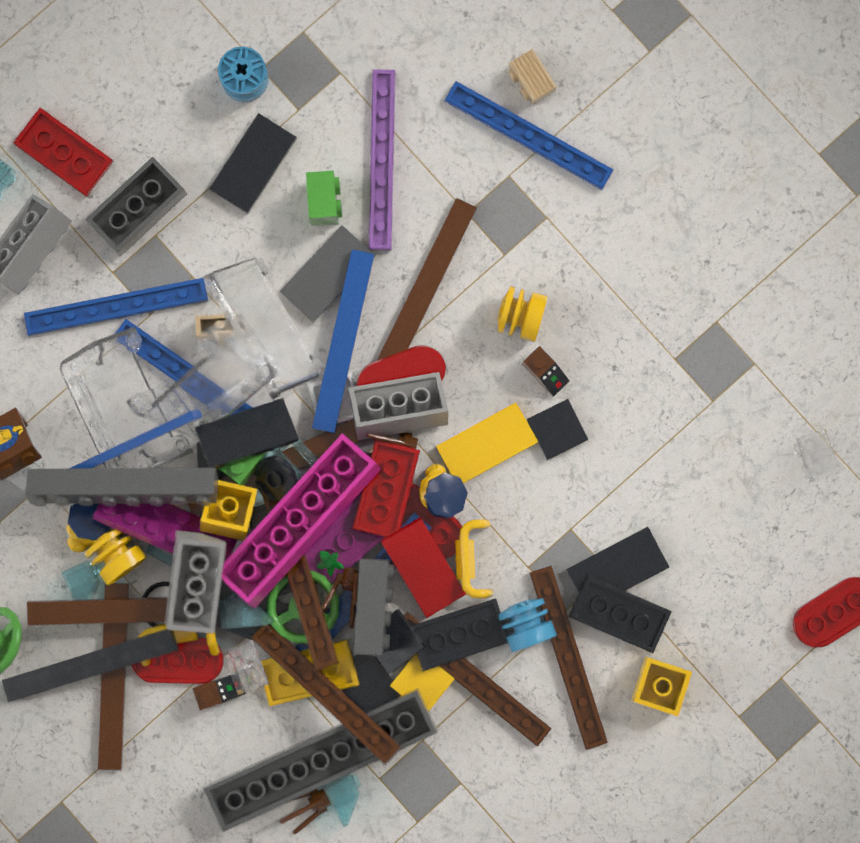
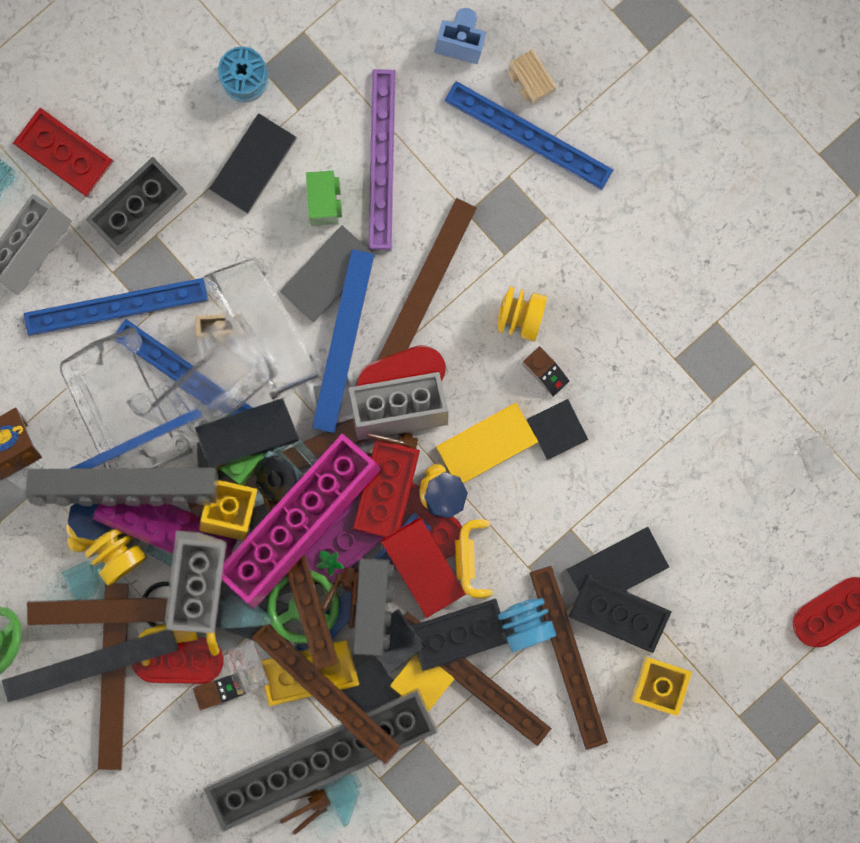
none -> medium blue brick [434,8,486,64]

